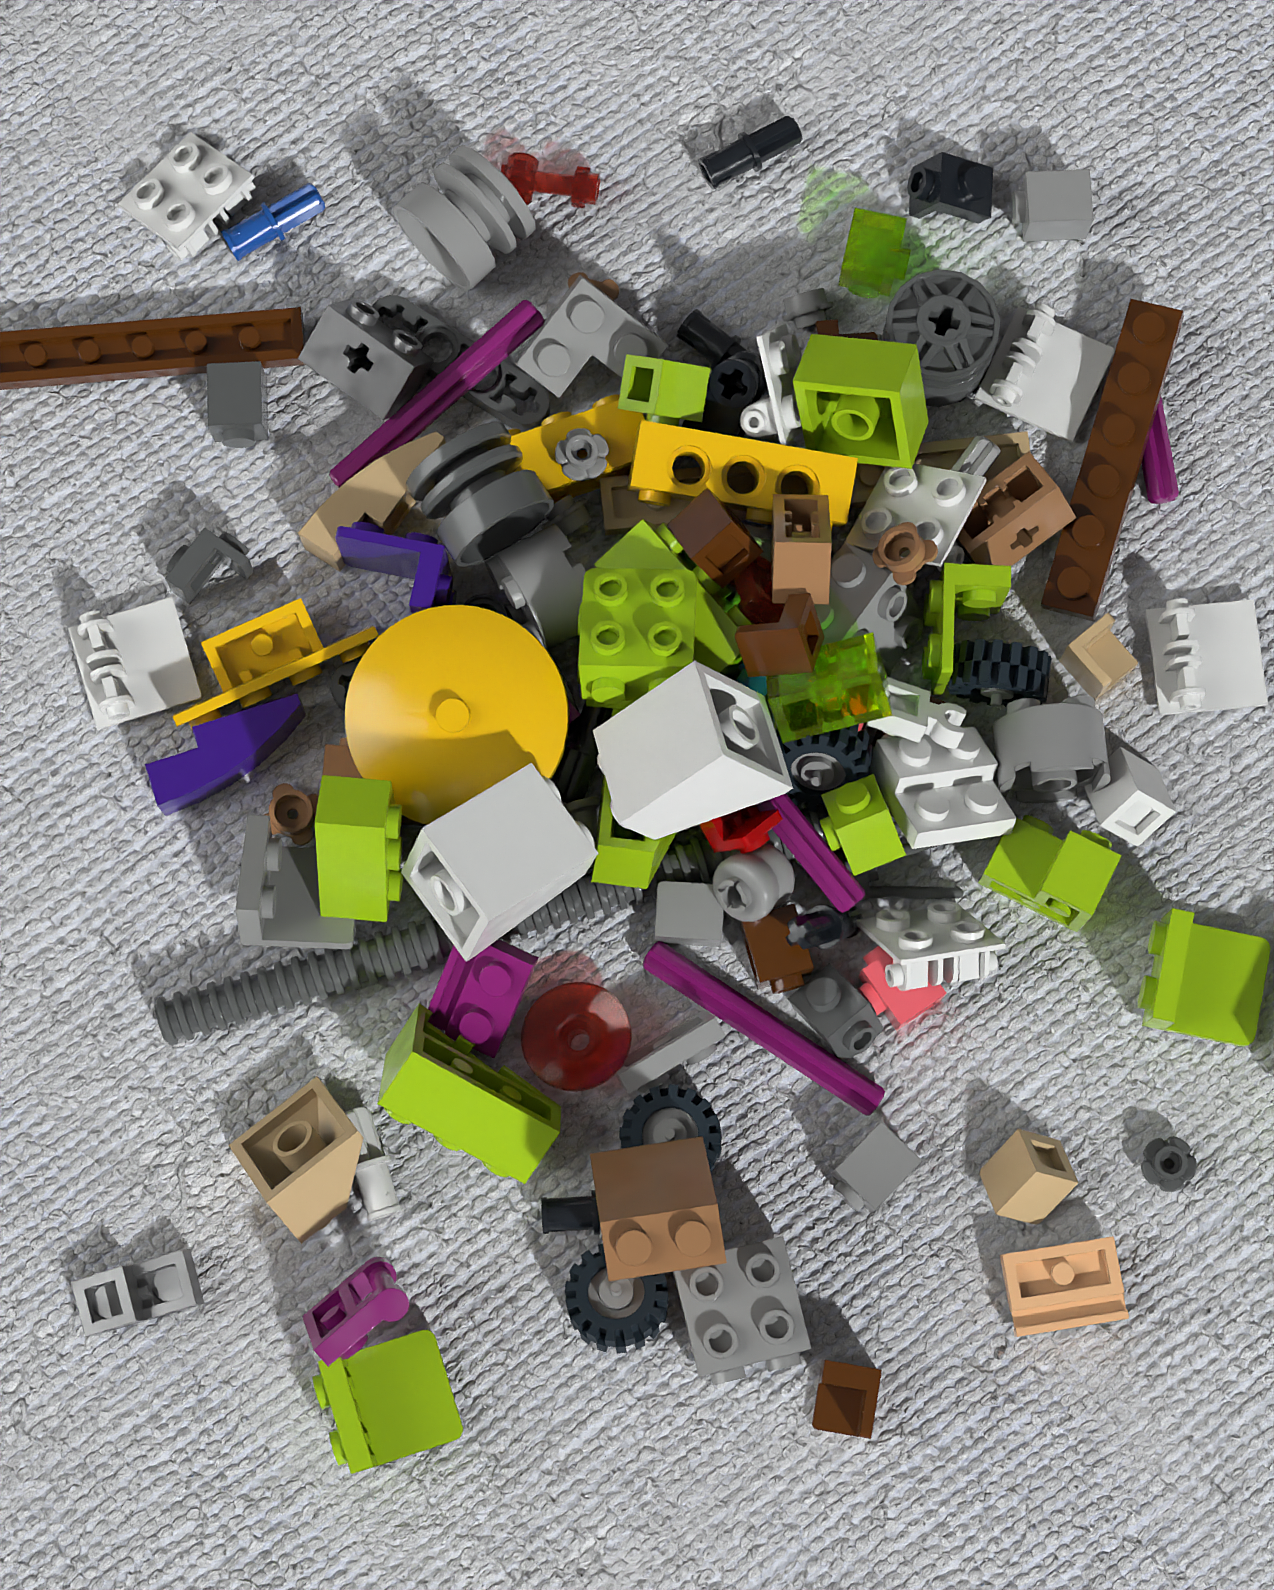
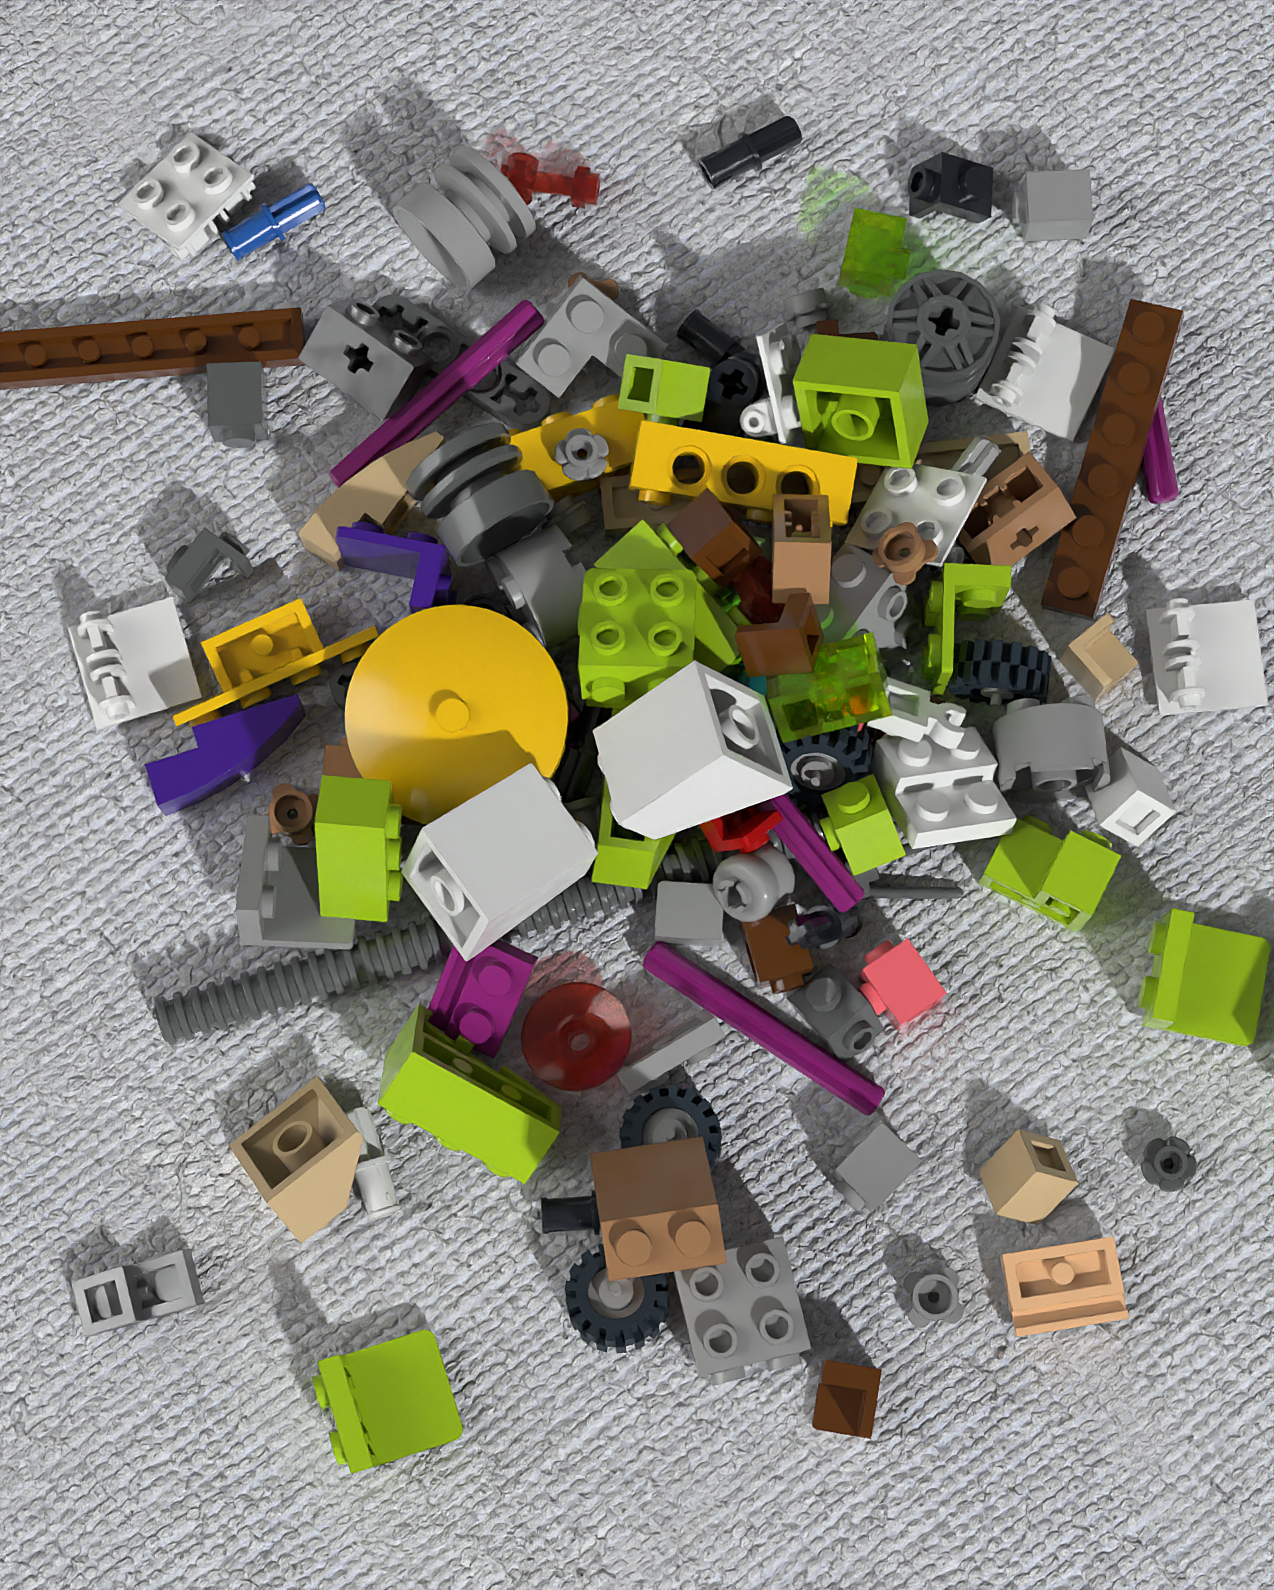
magenta plate [302,1257,409,1367] -> none
white hinge [856,901,1005,991] -> none
none -> light grey plate [903,1267,964,1328]

